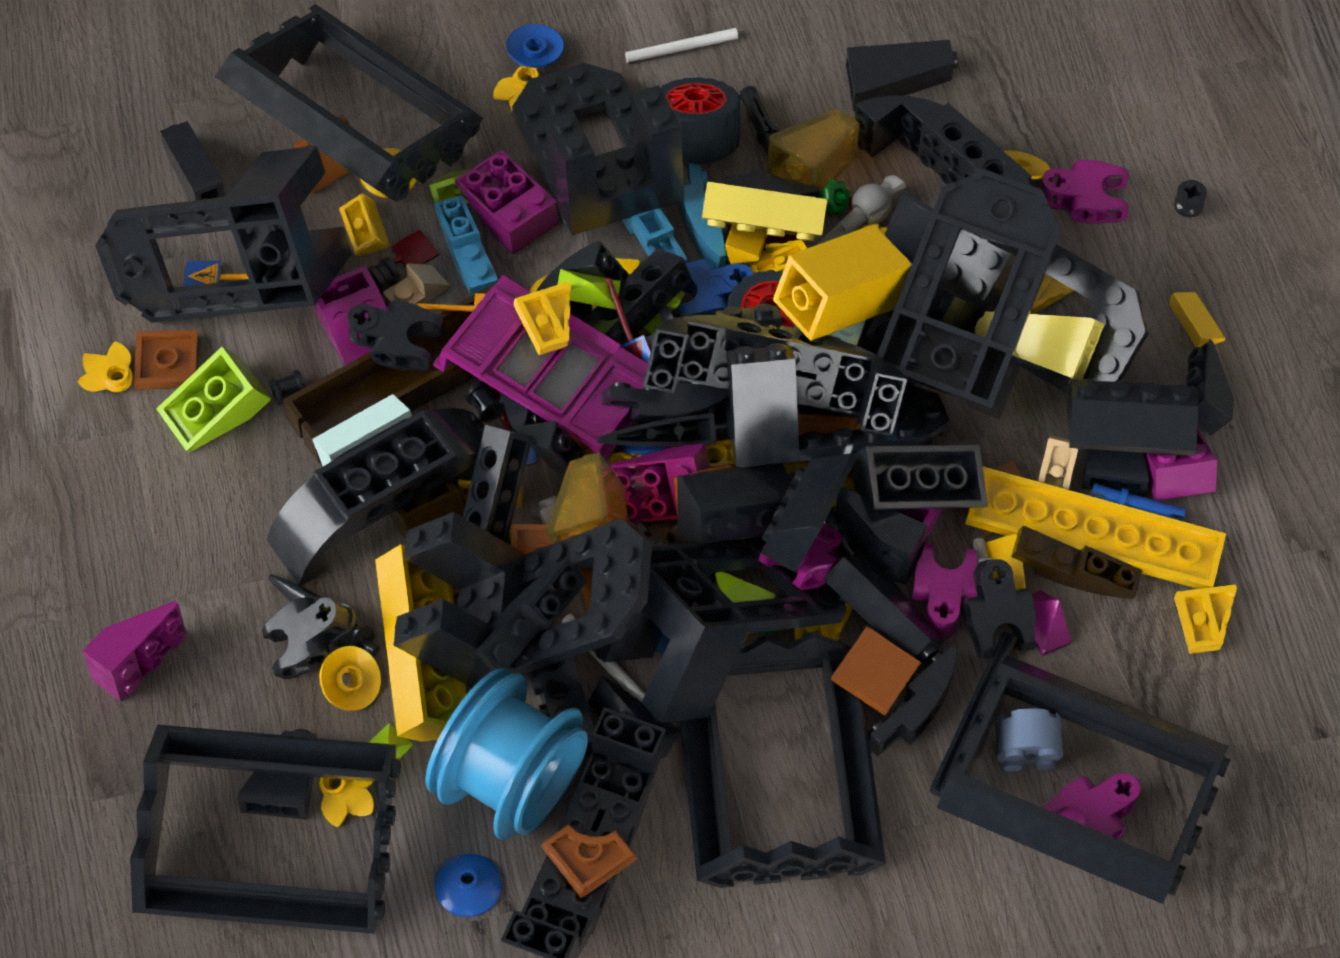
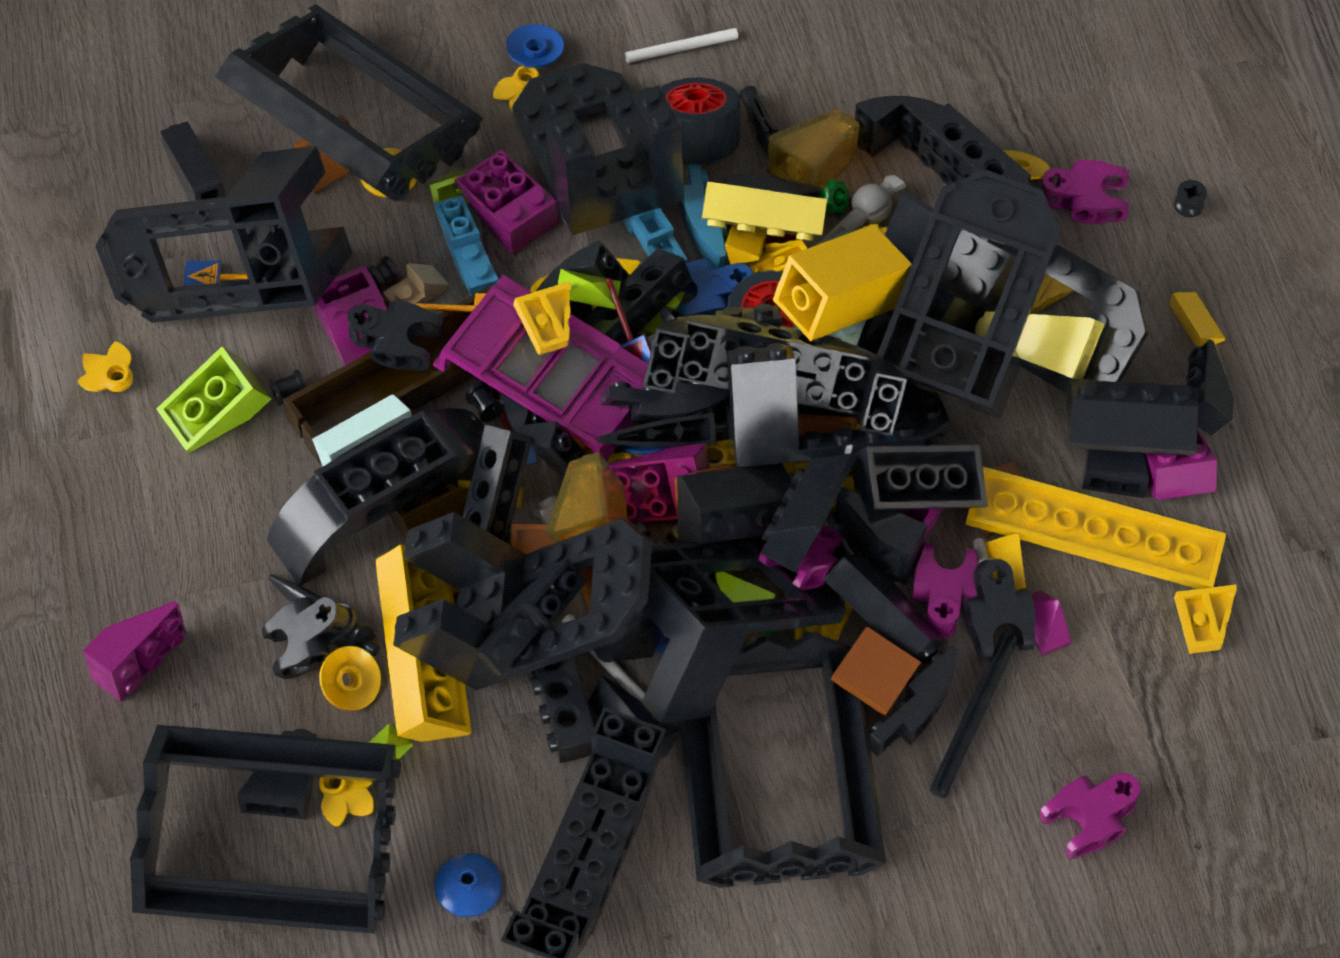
dark orange tile [134,330,199,390] -> none
yellow slope [339,193,390,256] -> none
dark red piece [390,230,440,269] -> none
dark azure wheel [425,668,588,840] -> none
dark orange tile [541,825,636,898] -> none
black slope [845,40,958,111] -> none
black door [937,655,1231,904] -> none
sand blue brick [995,708,1063,771] -> none
dark brown slope [1011,525,1142,599] -> none
tan slope [1038,435,1078,490] -> none
blue pin [1091,483,1186,521] -> none

